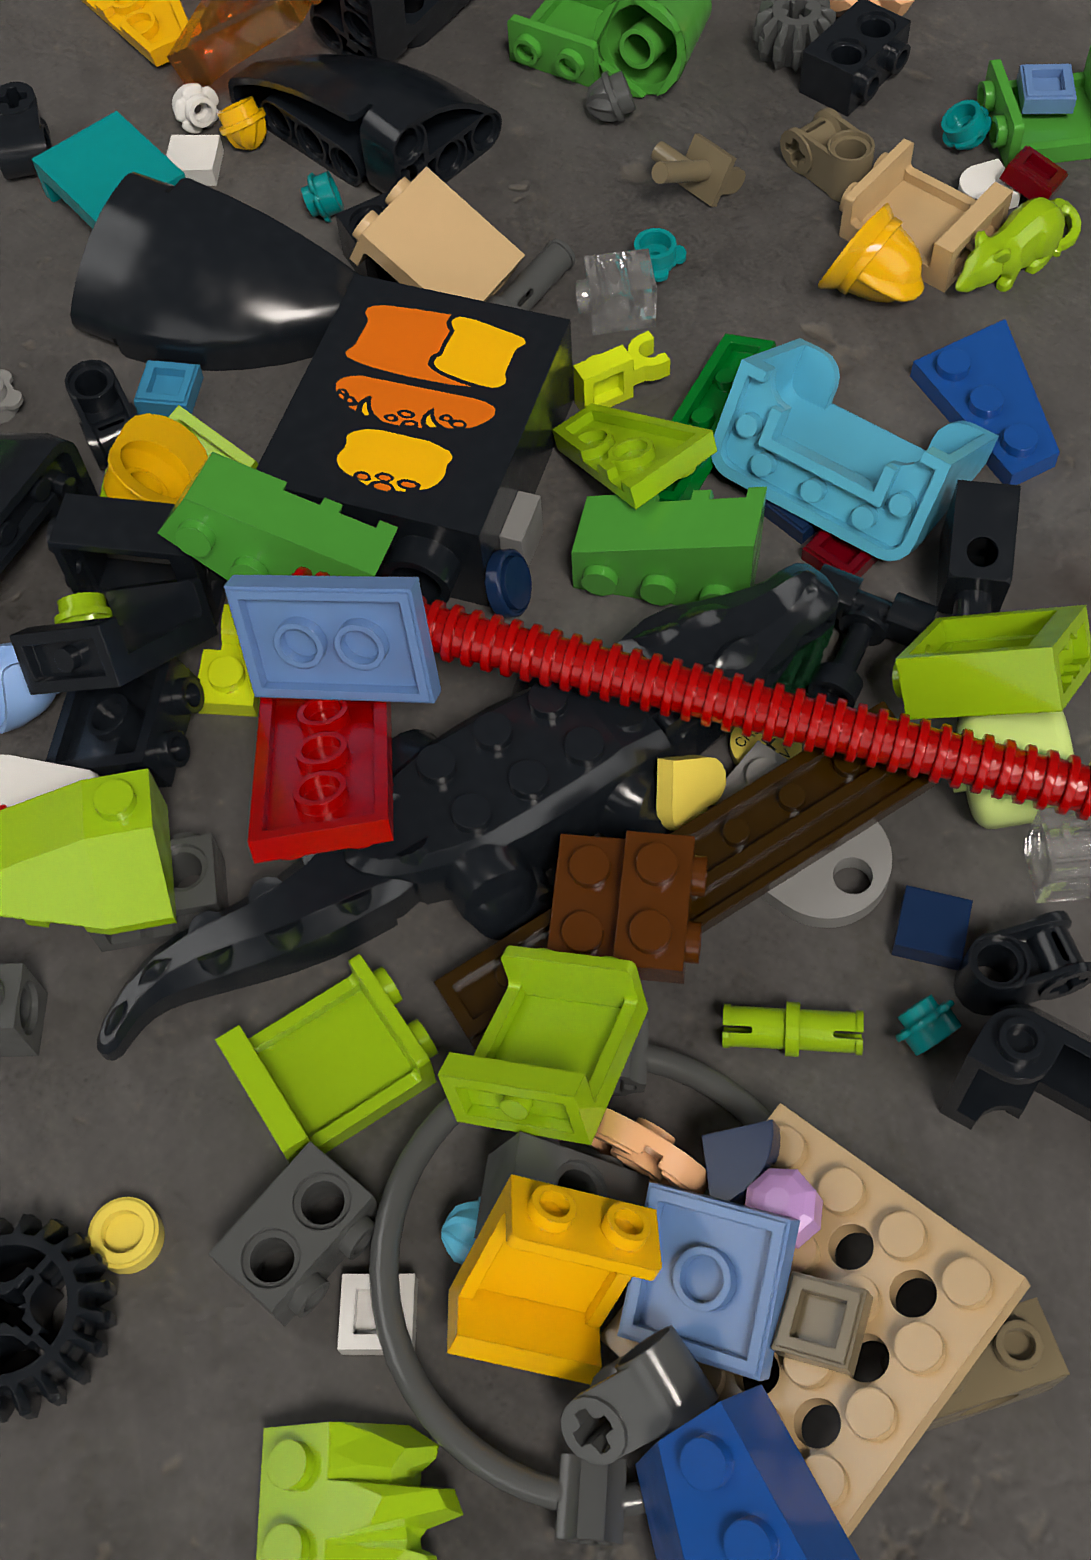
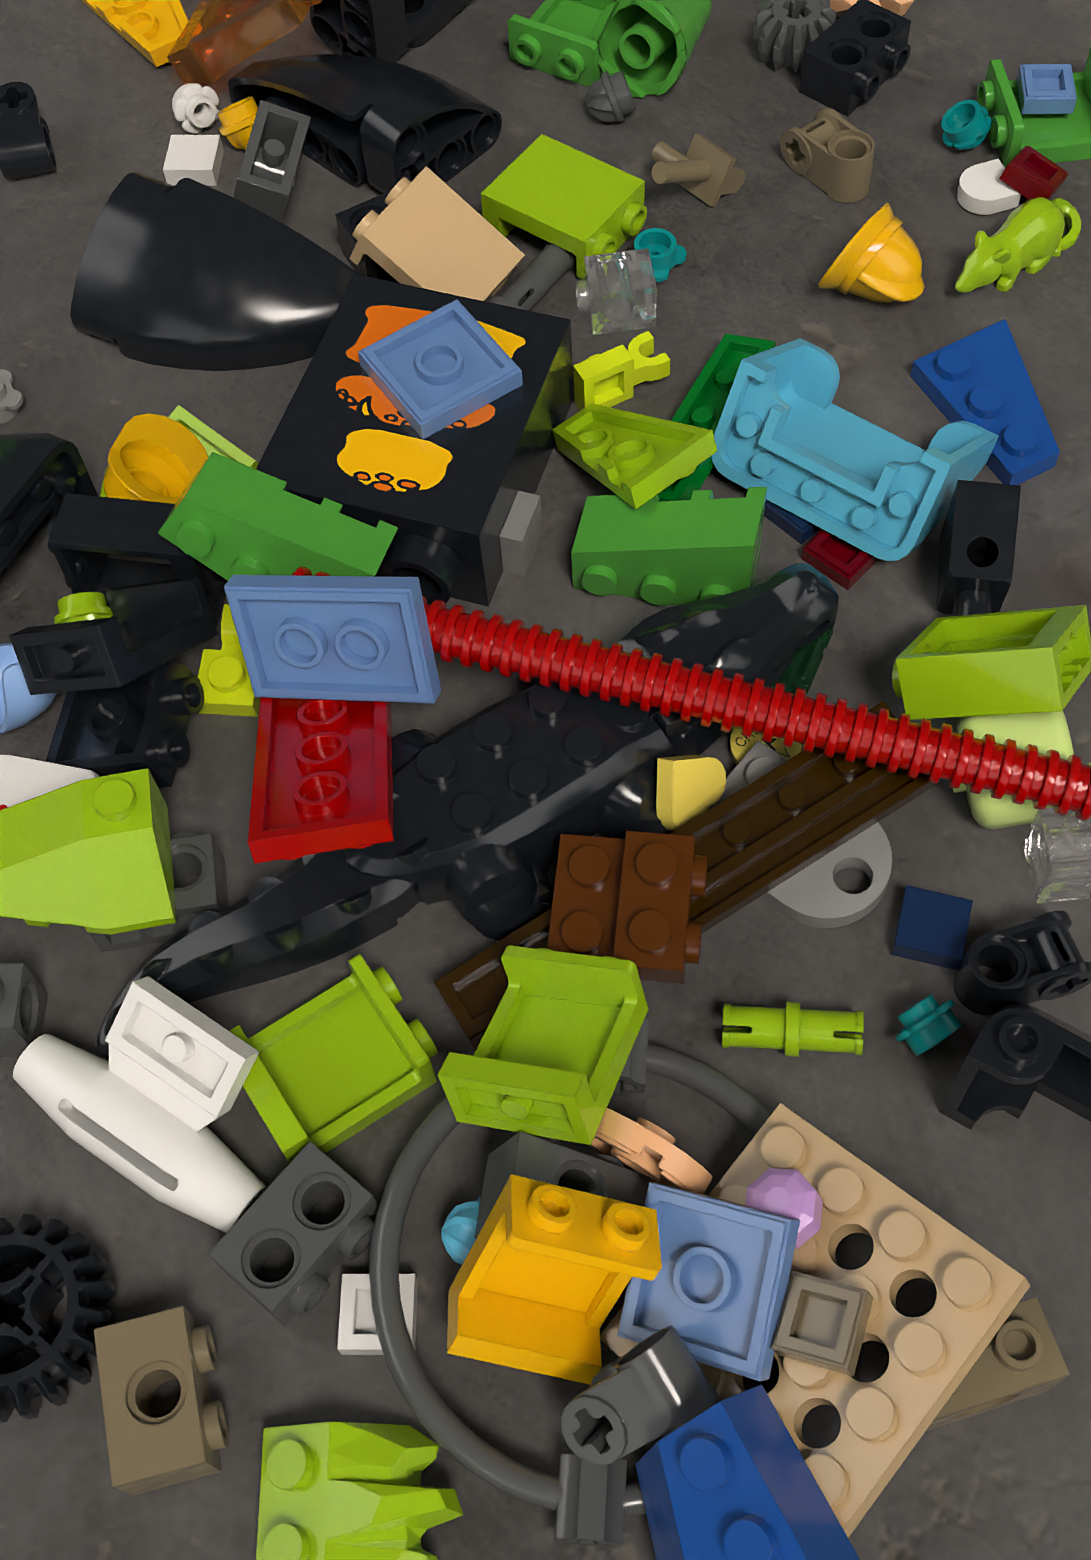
teal panel [32,111,186,229] -> none
black piece [64,360,138,471] -> none
light yellow tile [87,1197,165,1274] -> none
dark azure tile [133,360,204,417] -> none
teal plate [301,171,344,223] -> none
dark blue piece [485,549,532,618] -> none
dark blue tile [702,1119,781,1205] -> none
black bar [807,563,939,708] -> none
tan panel [839,138,1013,292] -> none
none -> white plate [13,976,268,1233]
none -> dark tan brick [94,1306,229,1496]
none -> dark grey brick [234,100,311,223]
none -> medium blue tile [358,299,523,439]
none -> lime panel [481,134,647,282]

